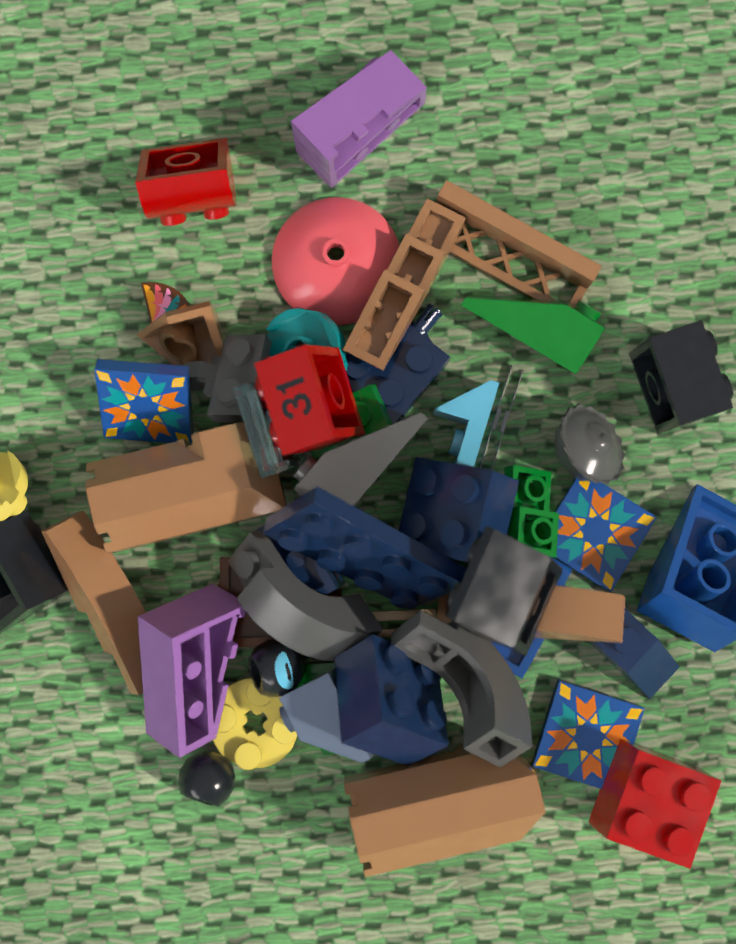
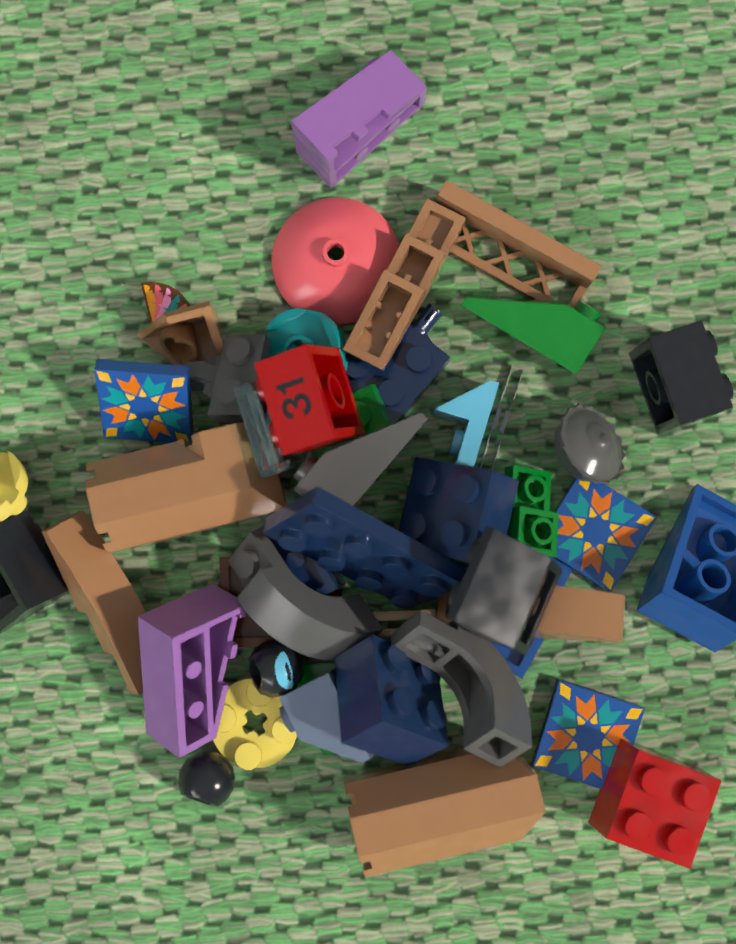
red brick [135,138,236,226] -> none
dark blue slope [588,609,680,699] -> none

